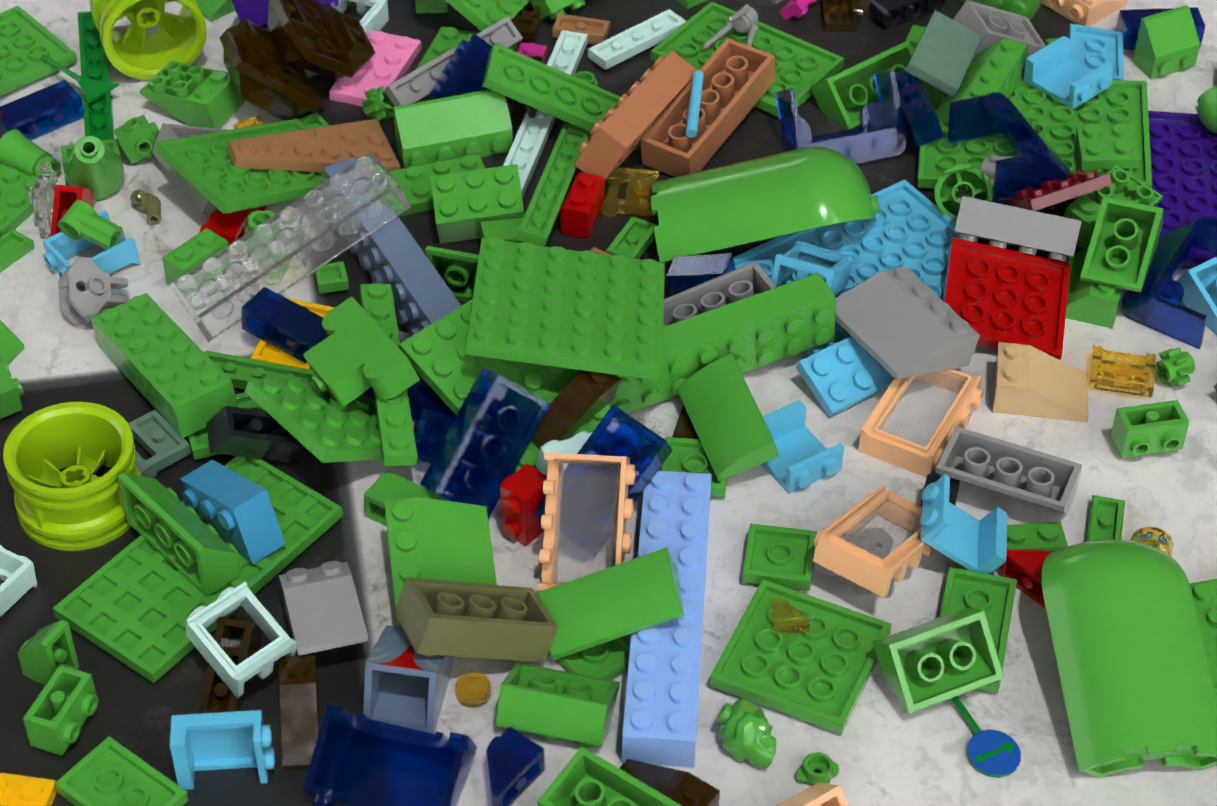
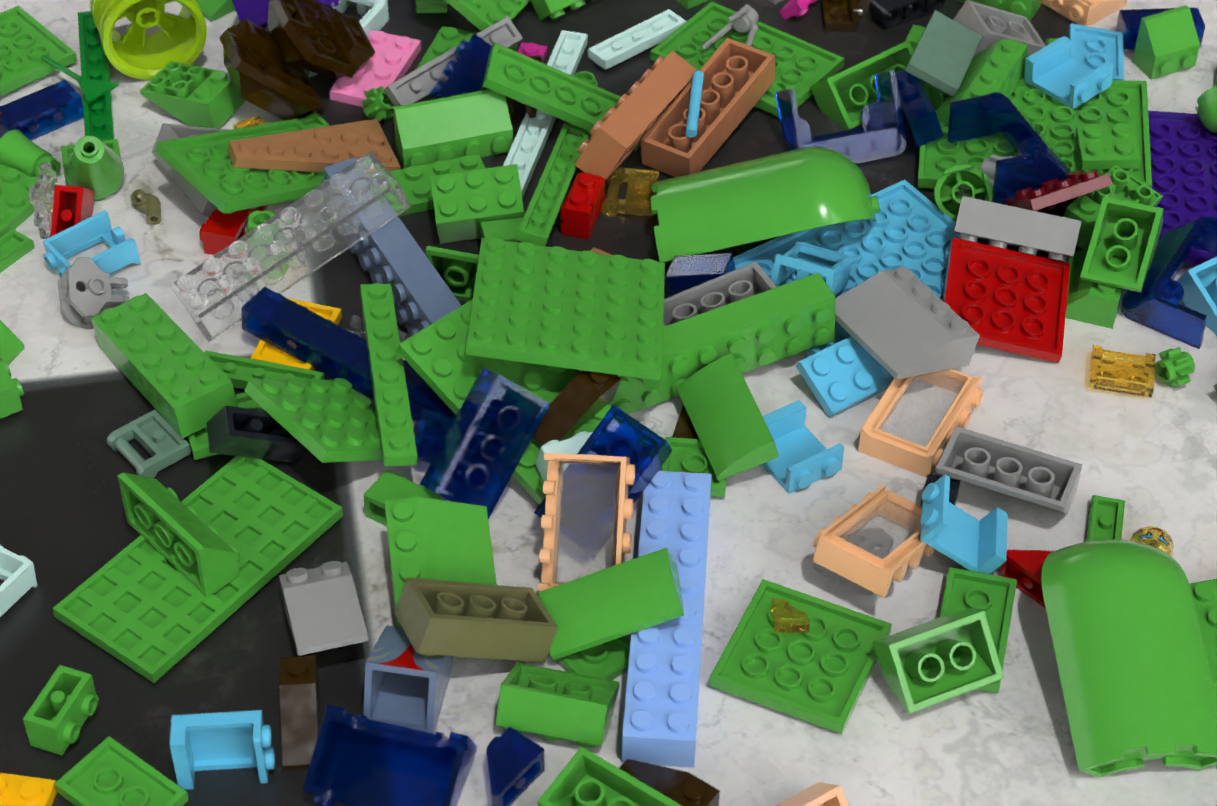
lime wheel [3,402,141,551] -> none
bright green slope [18,619,79,686] -> none
bright green piece [58,200,123,250] -> none
bright green brick [114,114,159,164] -> none
bright green brick [162,228,231,297] -> none
dark azure wedge [180,460,285,565] -> none
light aqua window [186,582,297,698] -> none
dark brown slope [198,617,262,714] -> none
bright green brick [304,296,420,406] -> none
bright green plate [314,261,349,294] -> none
clear yellow tile [455,672,491,708] -> none
red brick [500,463,547,547] -> none
dark brown plate [512,5,540,42] -> none
medium nougat plate [552,14,610,45] -> none
bright green plate [606,216,658,259] -> none
bright green head [716,698,776,768] -> none
bright green plate [742,523,817,590] -> none
bright green plate [796,752,839,785] -> none
blue piece [951,696,1021,778] -> none
tan slope [992,342,1089,422] -> none
bright green plate [1007,522,1068,551] -> none
bright green brick [1110,400,1189,458] -> none

